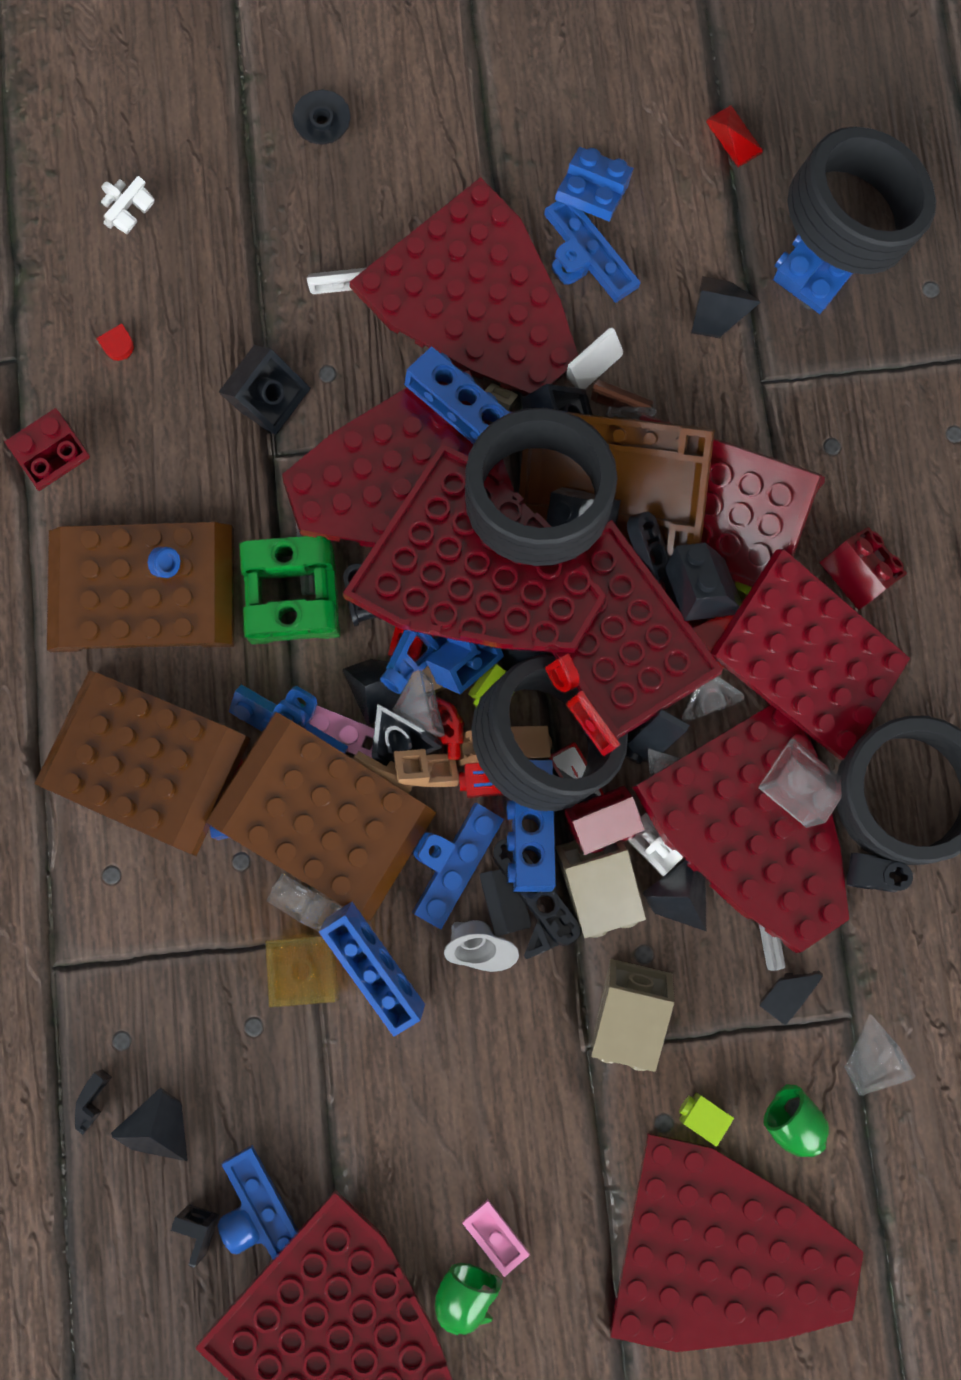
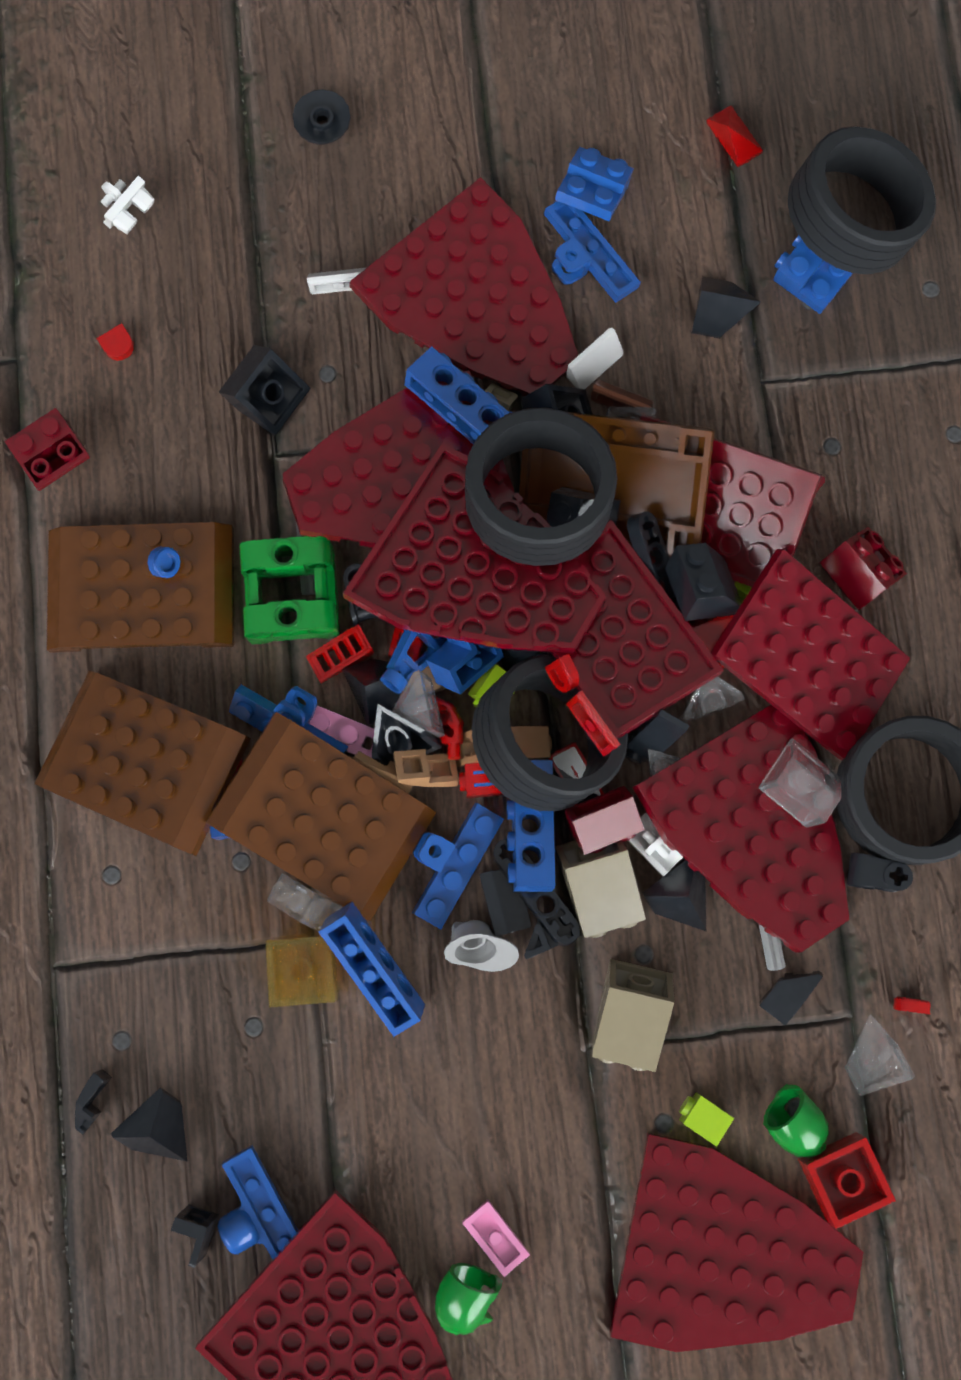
none -> red slope [306,624,375,683]
none -> red brick [798,1132,896,1229]
none -> red tile [893,996,931,1014]

